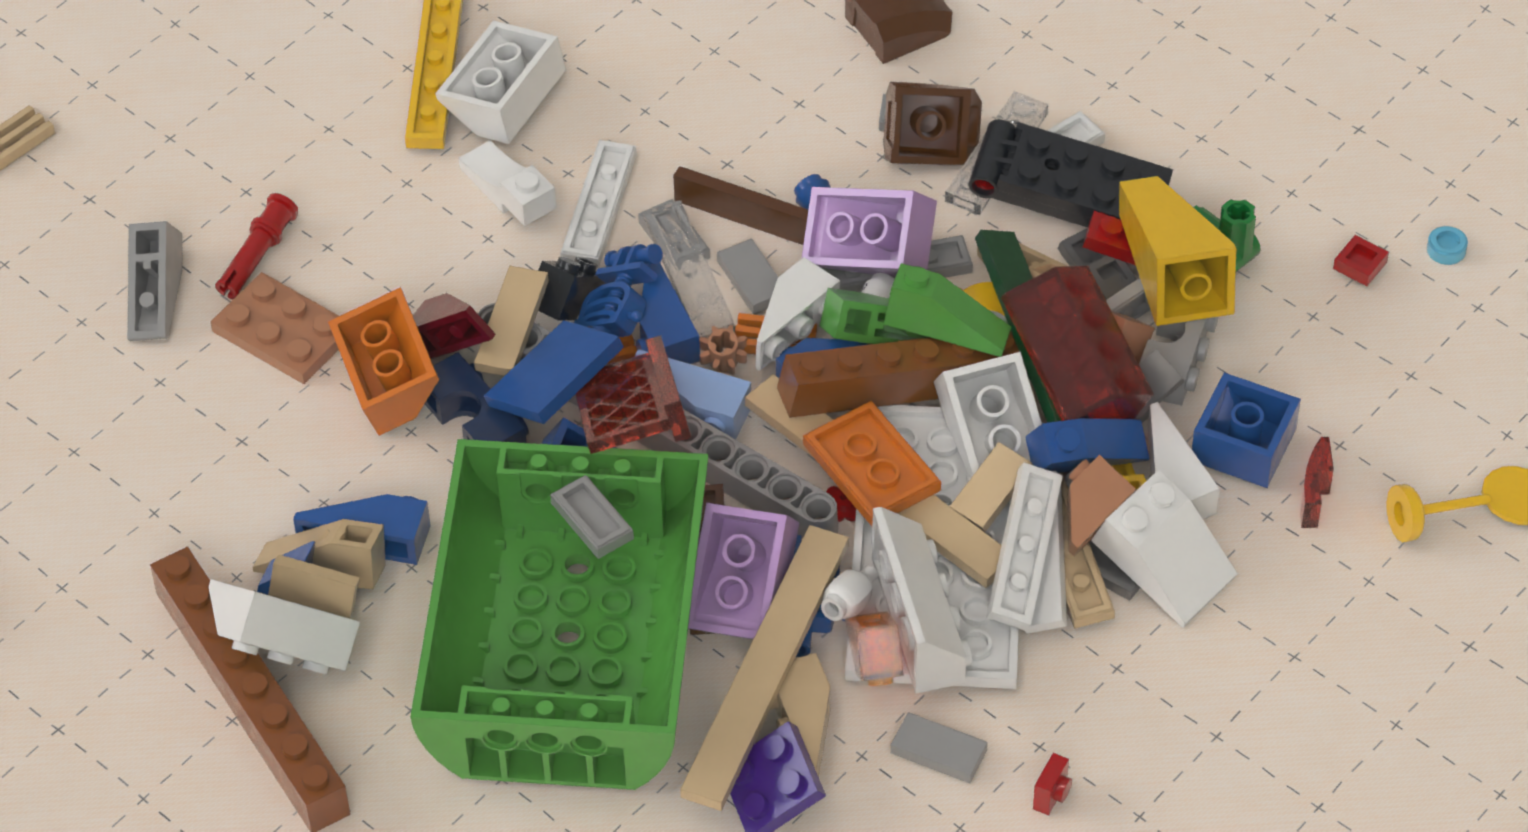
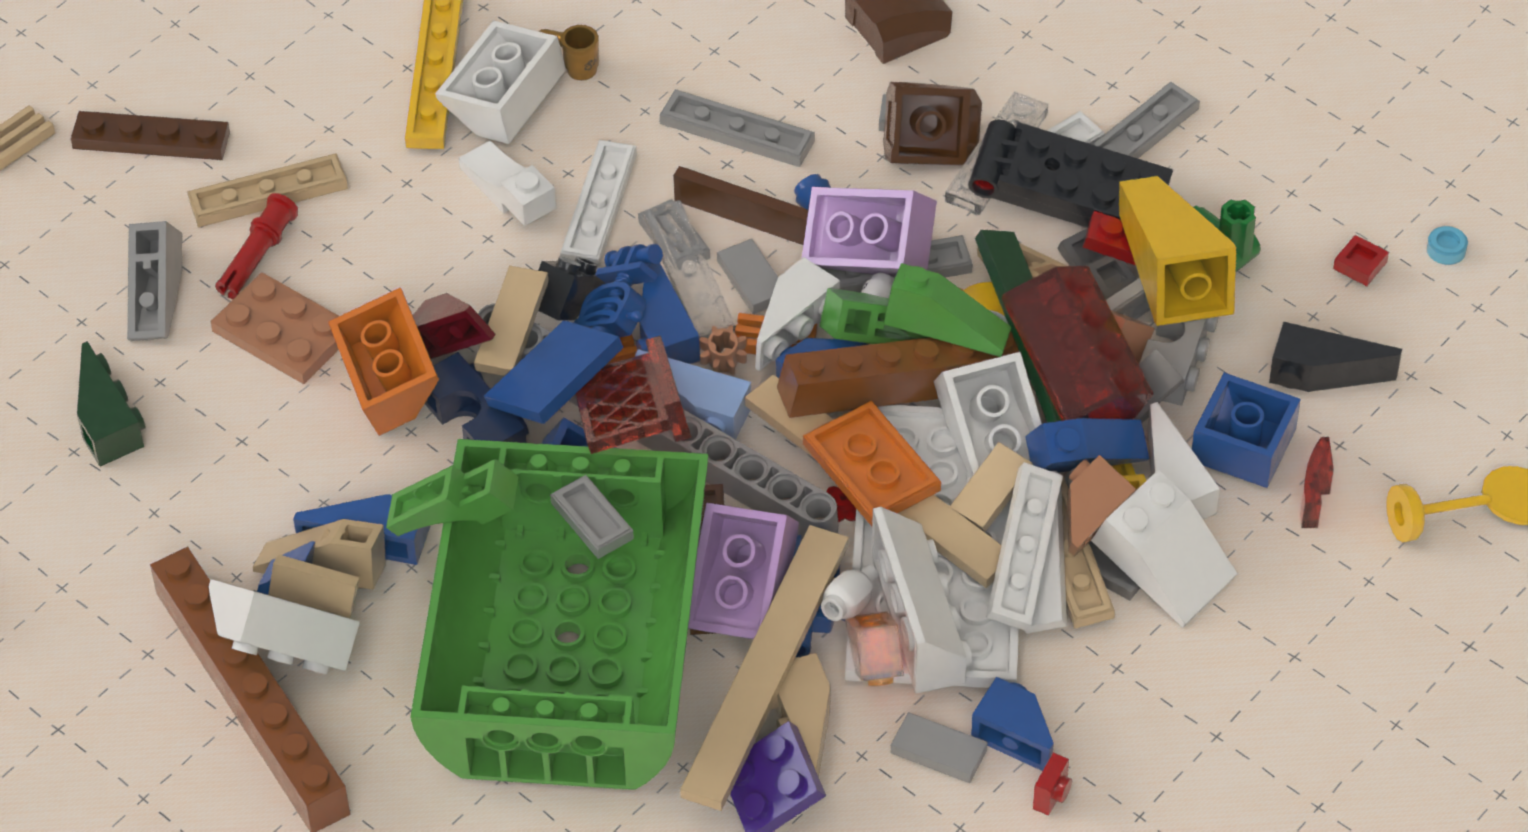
none -> reddish brown plate [71,111,230,160]
none -> dark green slope [77,341,146,467]
none -> tan tile [187,153,348,228]
none -> bright green slope [386,459,519,536]
none -> pearl gold piece [538,25,599,81]
none -> light grey tile [660,89,815,167]
none -> blue slope [971,677,1054,771]
none -> light grey tile [1092,82,1200,158]
none -> black slope [1269,321,1402,392]

